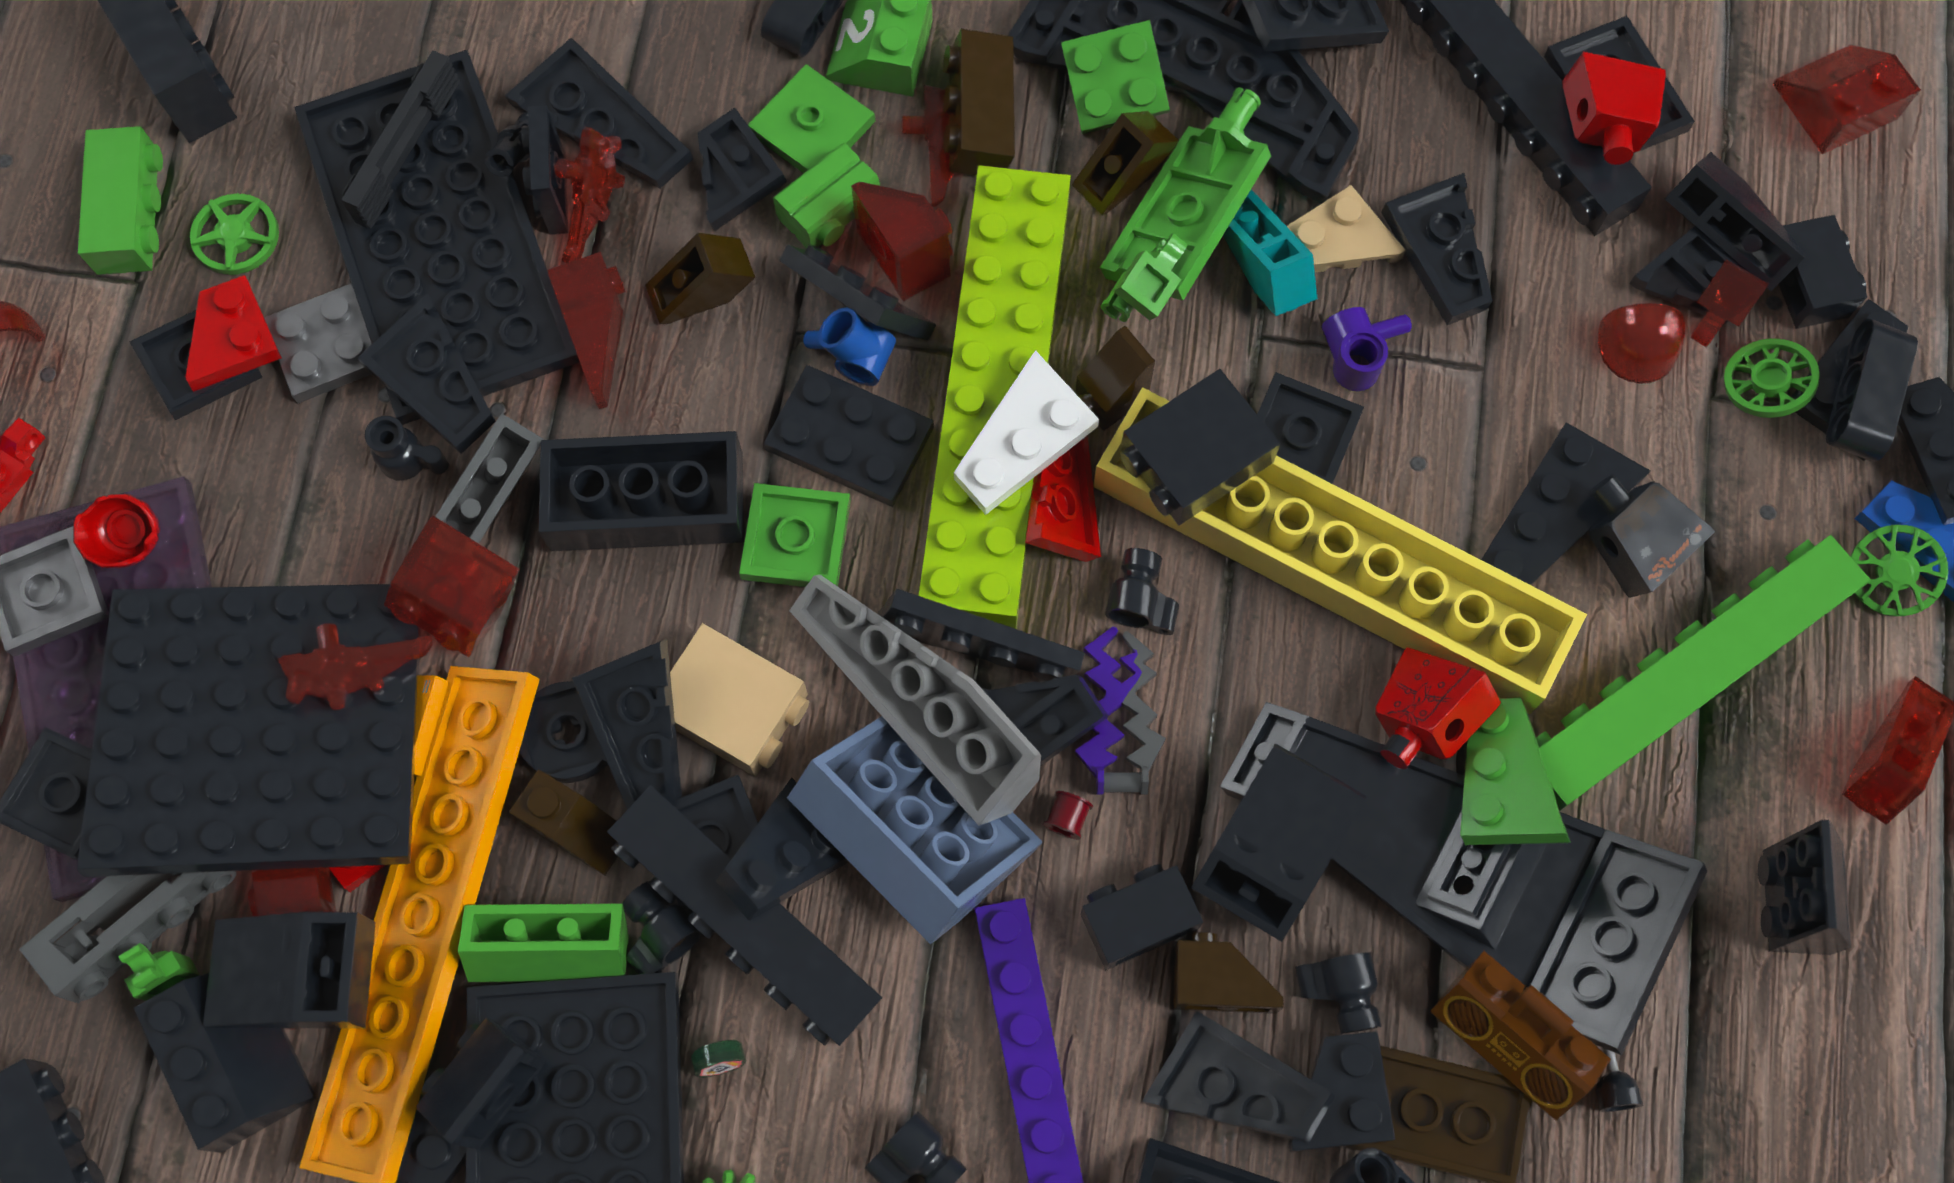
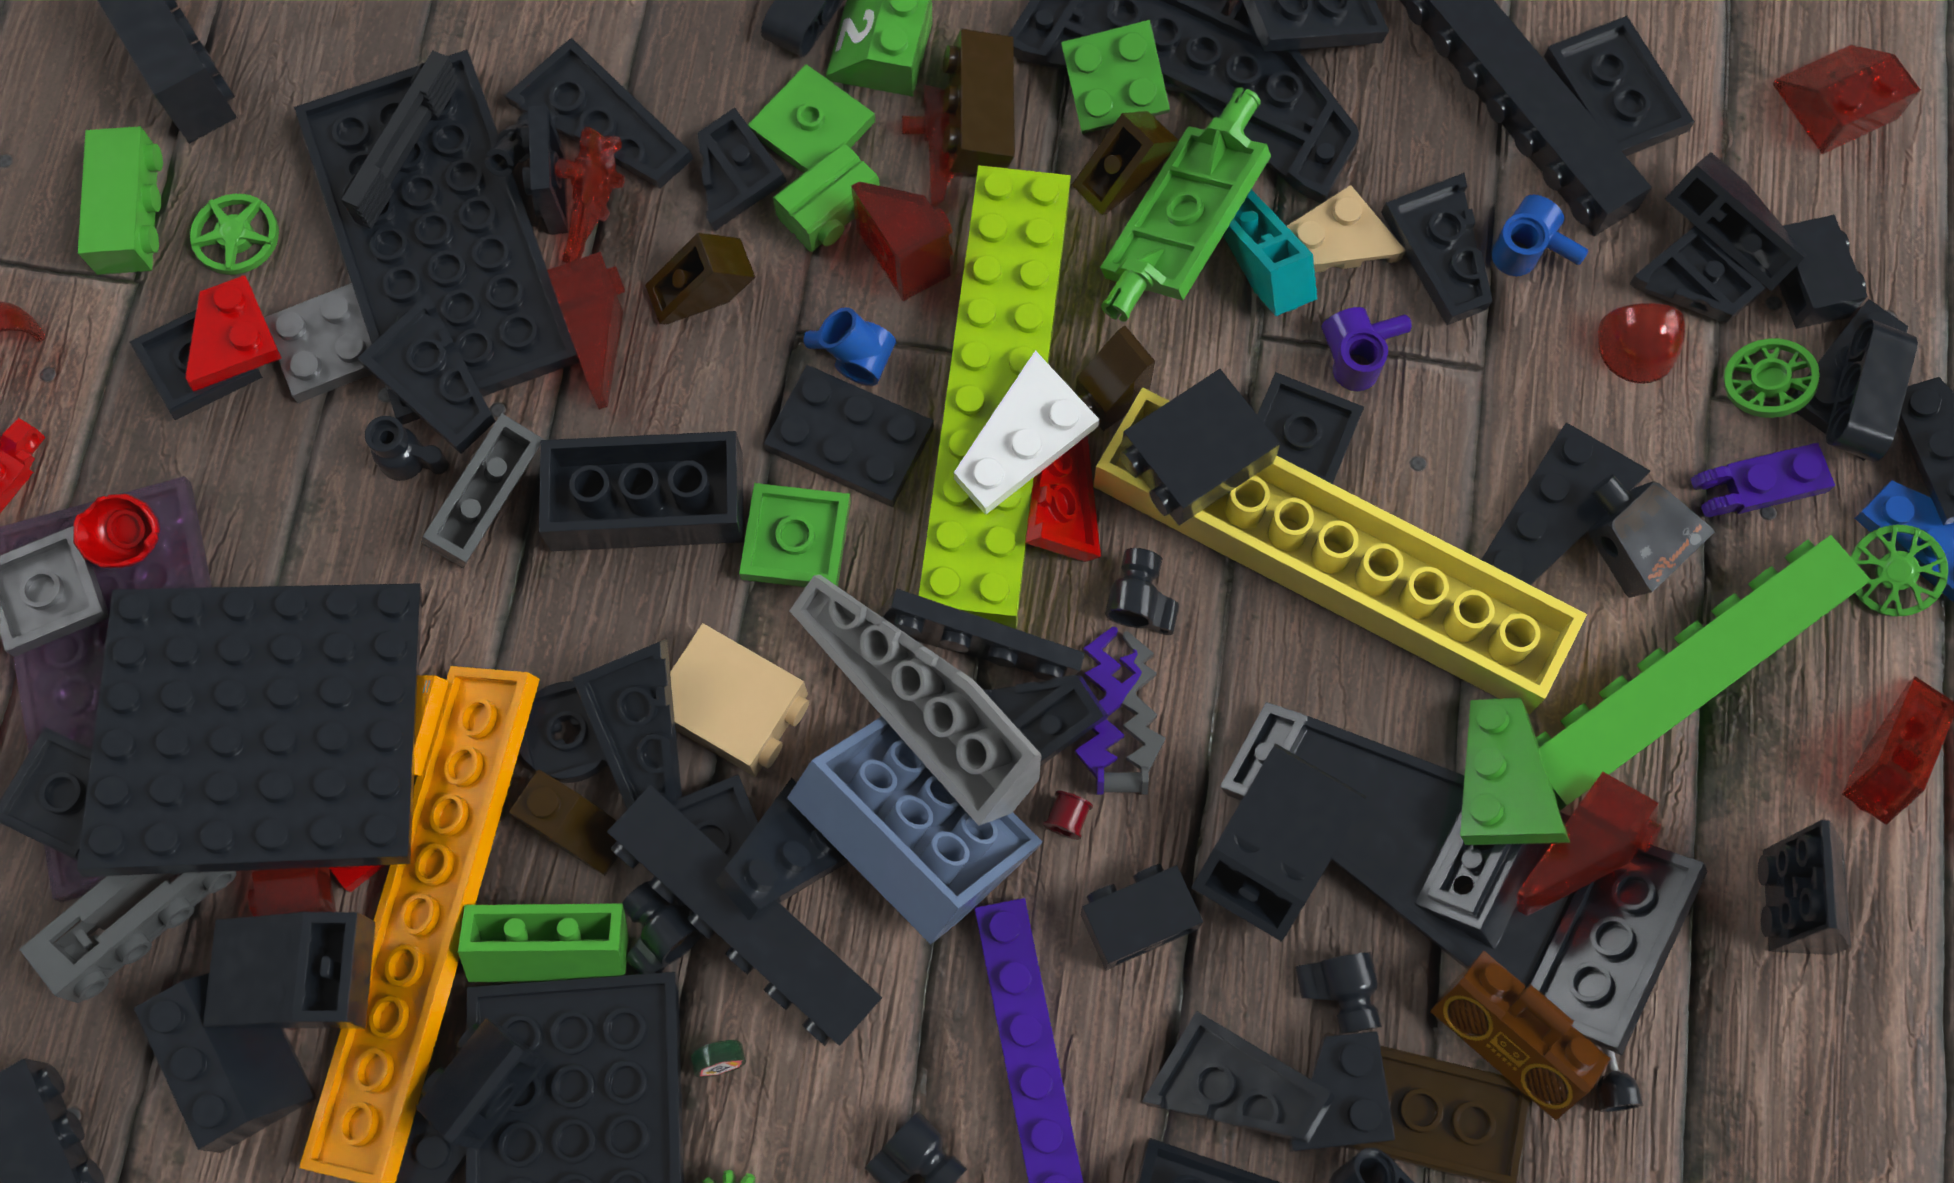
bright green plate [118,943,200,1001] -> none
clear red piece [278,624,433,710] -> none
clear red slope [384,515,520,658] -> none
black wing [779,244,937,341] -> none
bright green plate [1113,233,1188,321] -> none
dark brown slope [1173,932,1284,1014] -> none
red torso [1375,647,1501,769] -> none
red torso [1562,51,1666,165] -> none
clear red plate [1690,259,1768,348] -> none
none -> blue piece [1492,195,1588,276]
none -> clear red slope [1518,772,1662,916]
none -> dark purple hinge [1690,442,1836,517]

